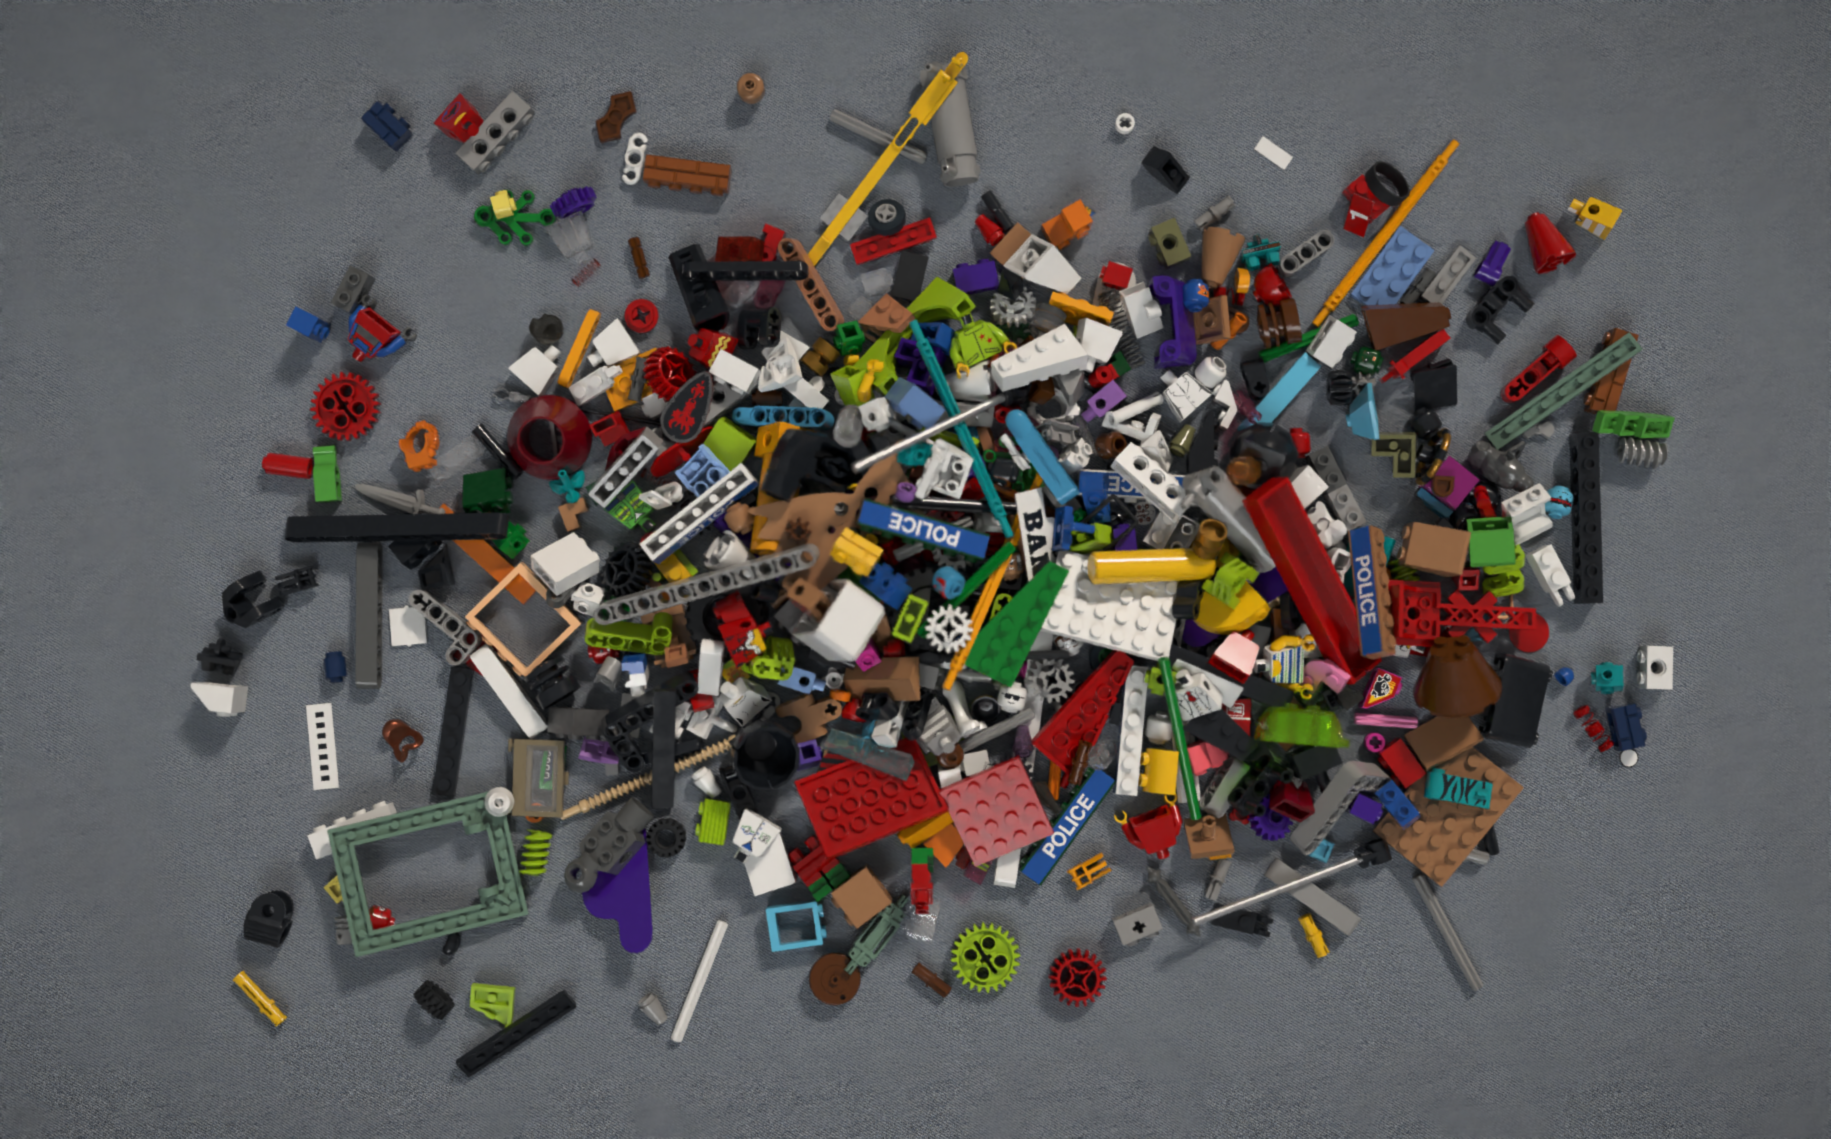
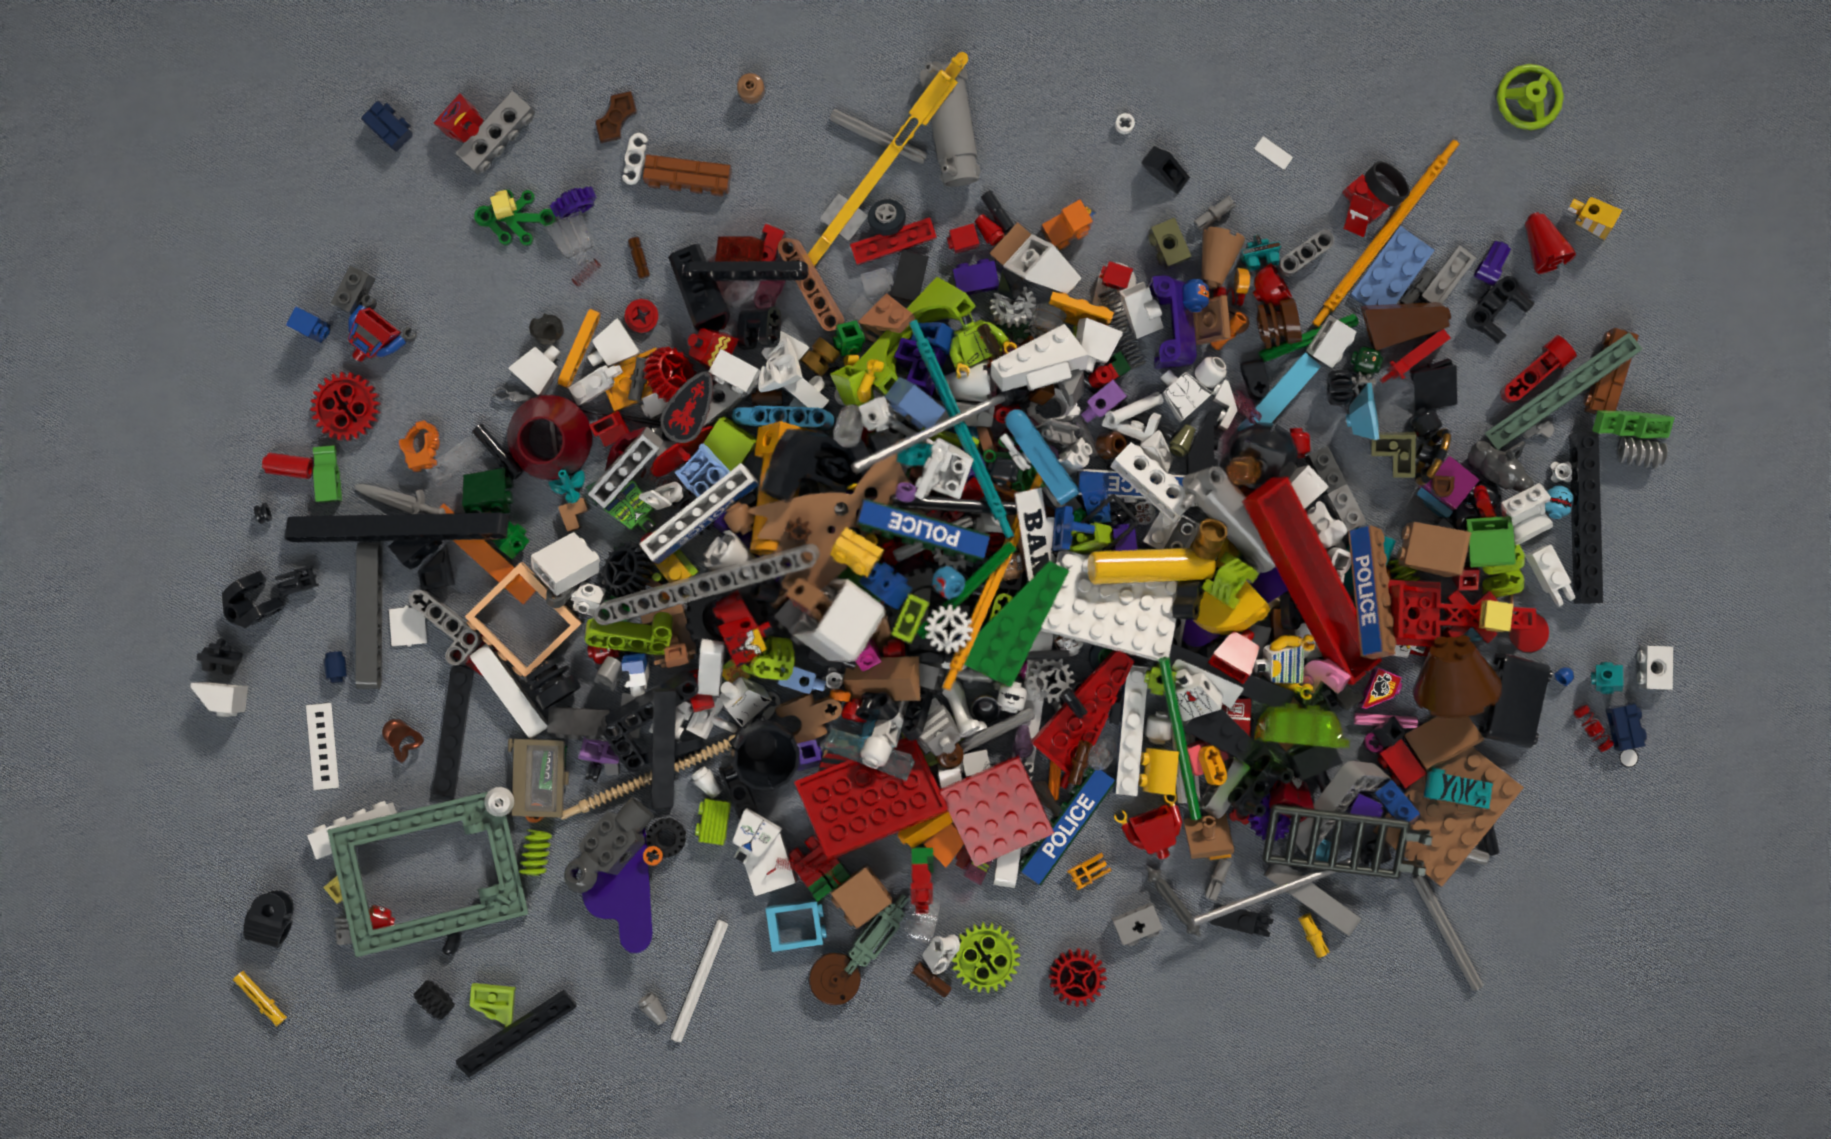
none -> black bush [254,503,272,524]
none -> black bush [585,762,602,783]
none -> orange bush [643,846,663,866]
none -> red piece [766,858,840,885]
none -> white head [860,735,892,769]
none -> white piece [922,935,960,974]
none -> red brick [946,223,980,254]
none -> dark brown axle [977,323,1004,361]
none -> white slope [1026,362,1072,390]
none -> black piece [1060,688,1088,719]
none -> light orange beam [1198,746,1227,786]
none -> pearl dark grey bar [1262,804,1433,879]
none -> black slope [1373,716,1406,748]
none -> light yellow piece [1479,600,1513,632]
none -> lime piece [1497,64,1564,130]
none -> white plate [1550,462,1572,483]

